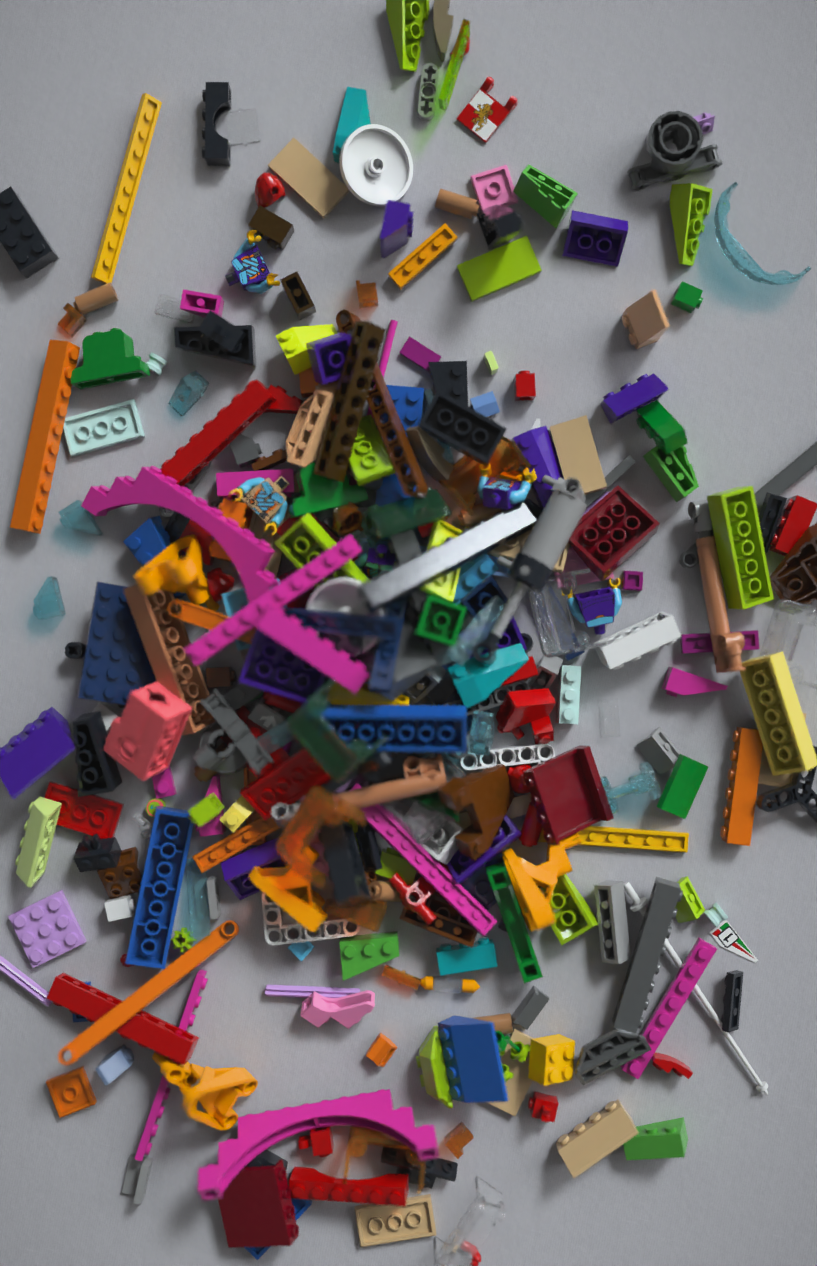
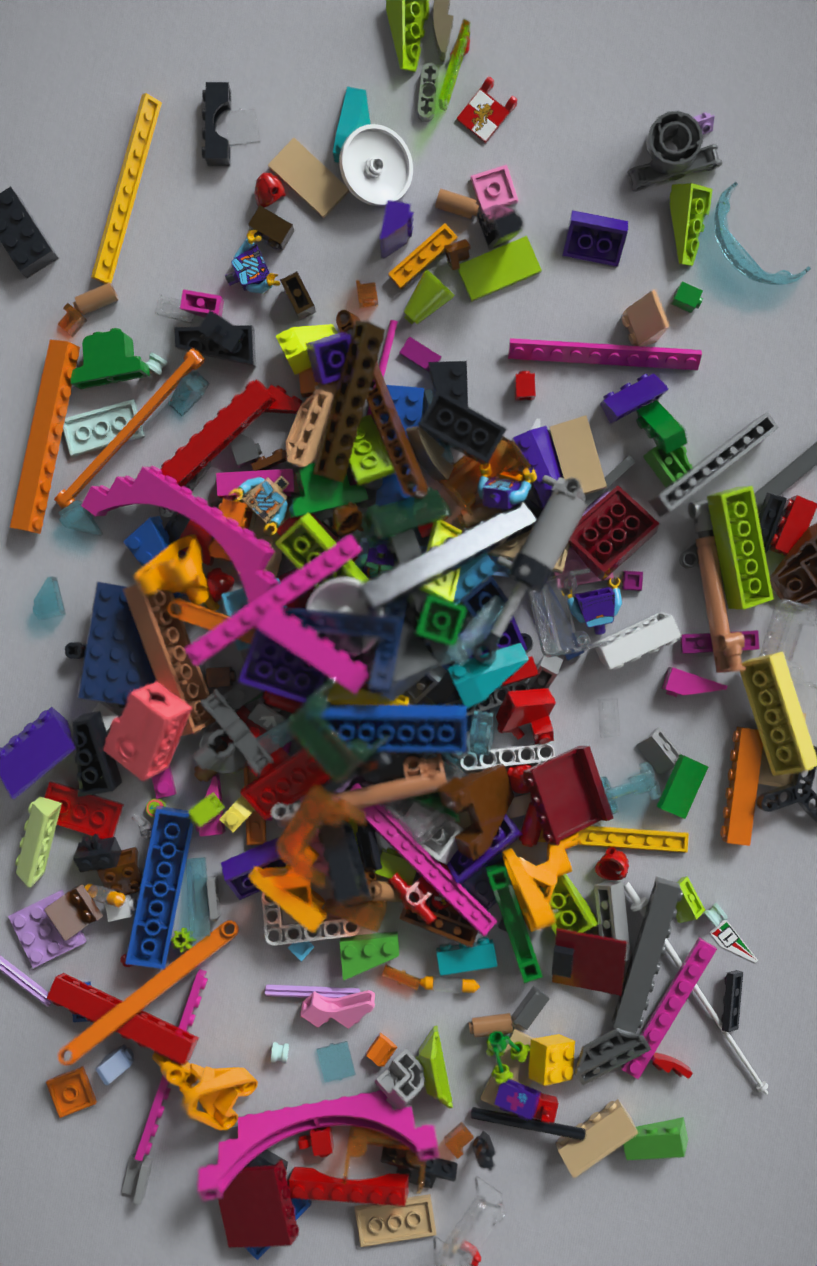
orange tile [192,801,296,873] -> none
blue slope [438,1015,508,1103] -> none
medium blue piece [470,391,500,417] -> none
yellowish green tile [484,351,499,375] -> none
bright green wedge [513,164,578,229] -> none
light aqua brick [556,665,581,724] -> none
none -> bracket [44,884,103,941]
none -> orange piece [54,348,205,511]
none -> piece [85,884,125,907]
none -> light aqua wheel [271,1042,289,1064]
none -> clear light blue piece [317,1041,356,1082]
none -> light grey brick [374,1049,425,1109]
none -> lime cone [403,270,455,324]
none -> red tile [431,891,450,909]
none -> reddish brown panel [444,239,471,270]
none -> black axle [471,1107,586,1140]
none -> black hinge [472,1131,496,1172]
none -> dark purple brick [494,1079,541,1120]
none -> dark pink plate [508,338,702,370]
none -> dark red piece [552,928,628,996]
none -> red helmet [595,848,629,881]
none -> dark grey brick [648,412,779,517]

